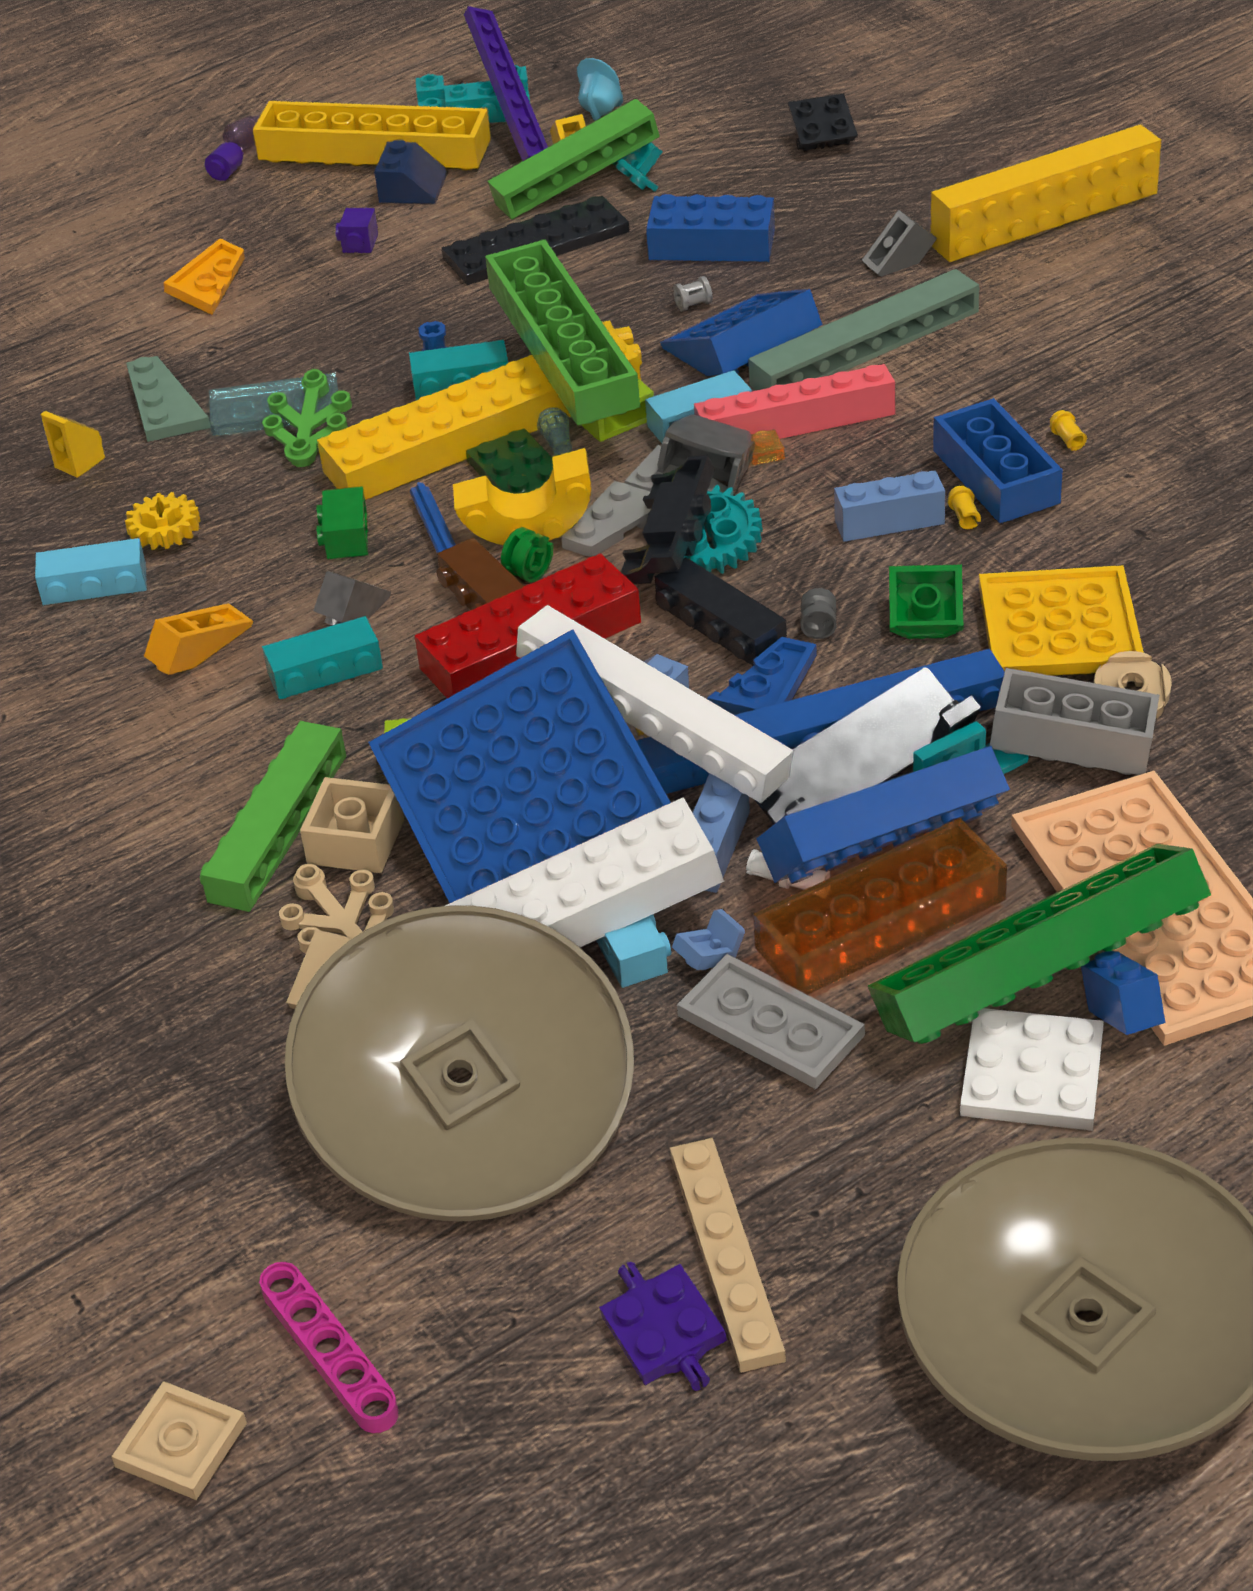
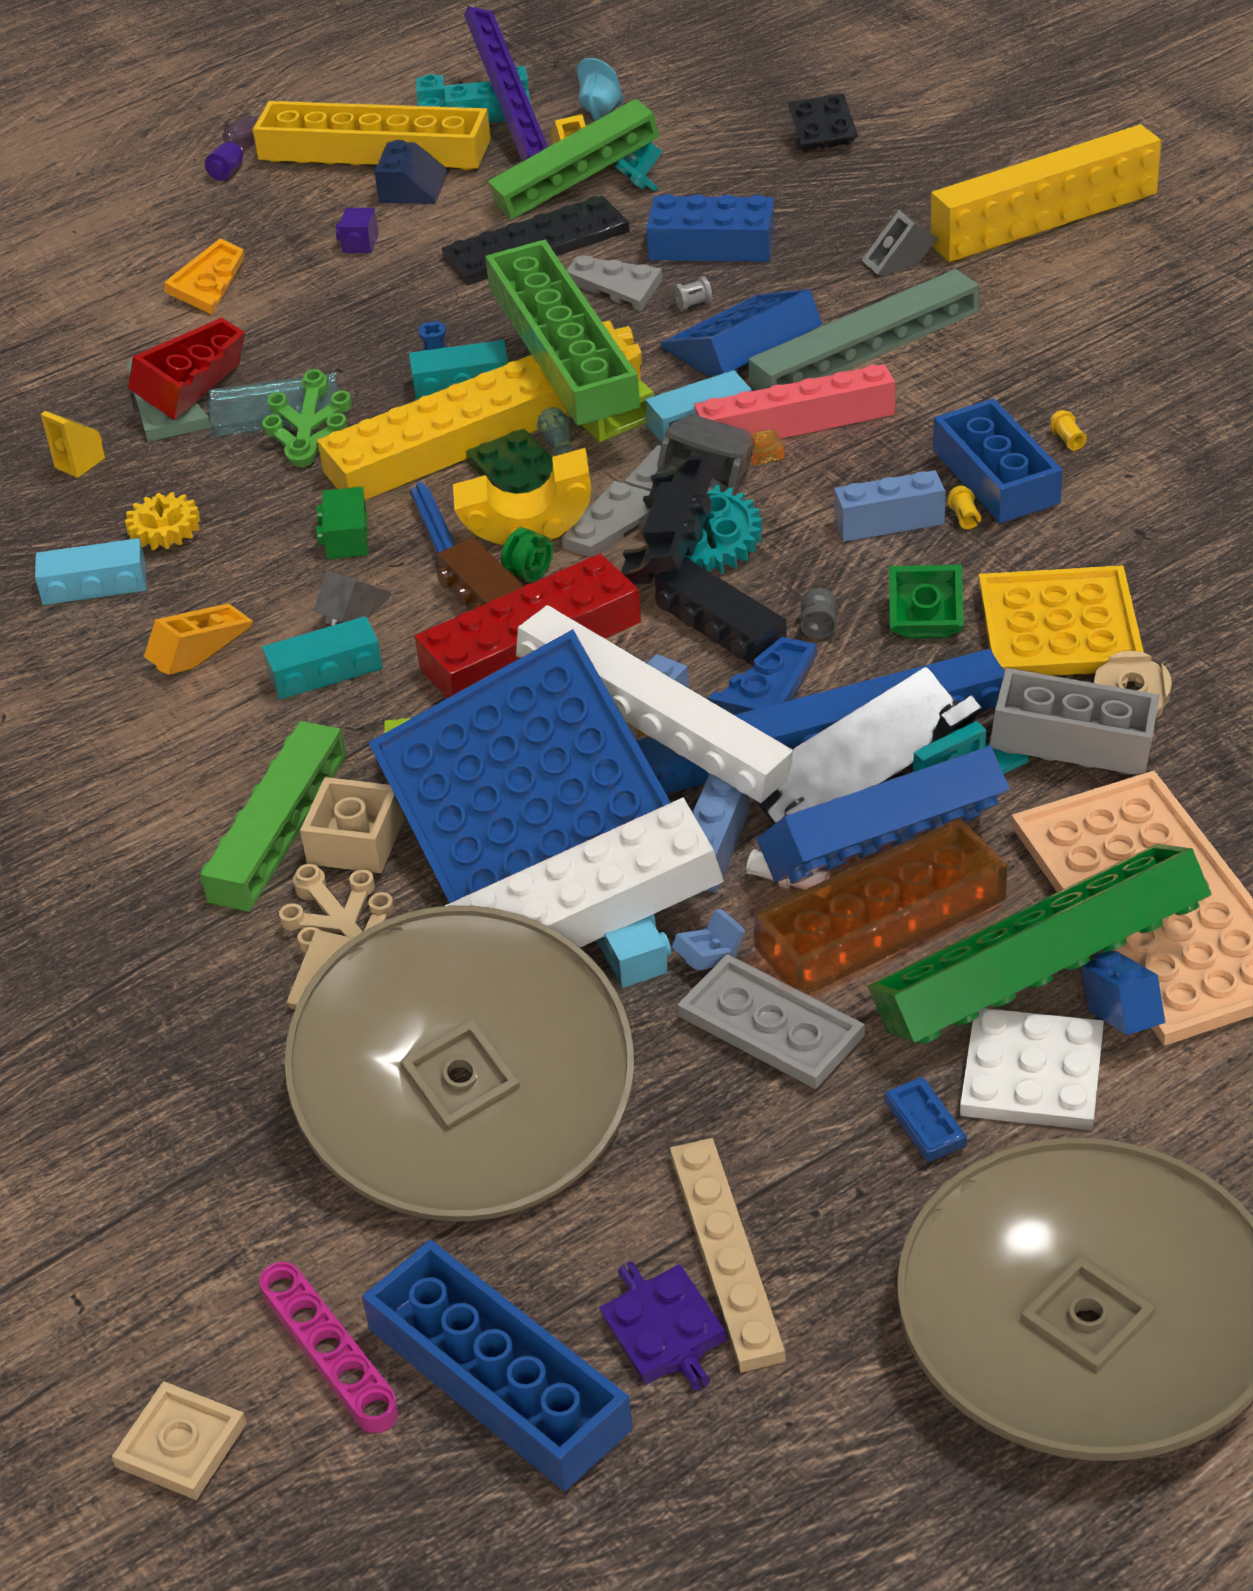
none -> red wedge [128,317,245,420]
none -> blue brick [362,1239,633,1492]
none -> light grey wing [567,256,663,312]
none -> blue plate [884,1077,967,1163]

